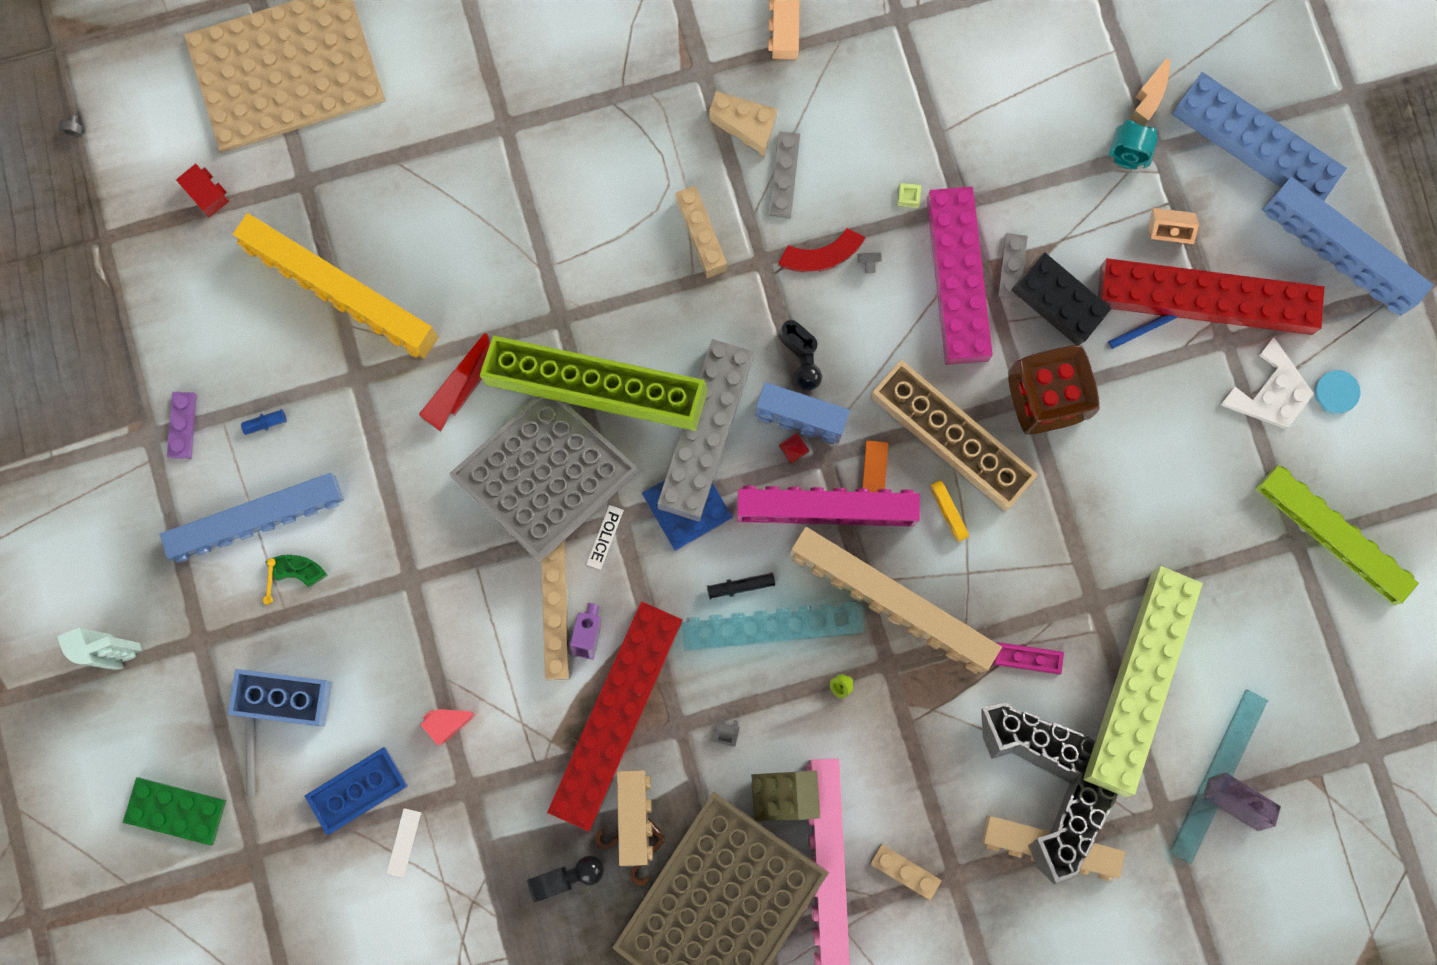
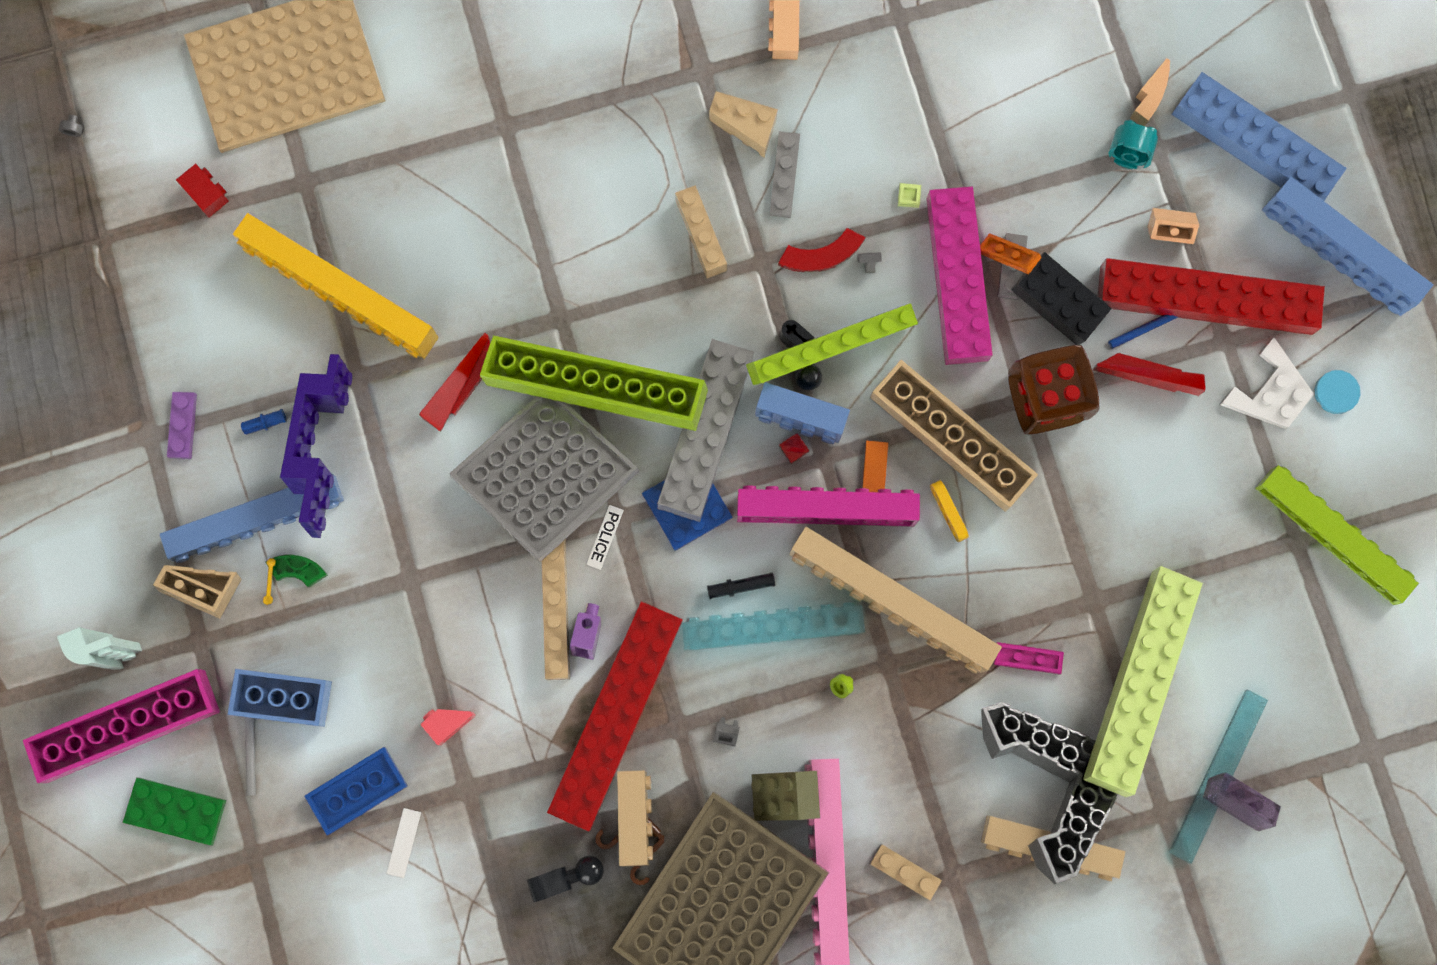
none -> dark pink brick [23,669,220,783]
none -> tan wedge [153,565,242,619]
none -> dark purple bracket [280,354,352,538]
none -> lime brick [746,303,918,385]
none -> orange tile [980,233,1042,274]
none -> red wedge [1093,353,1206,396]

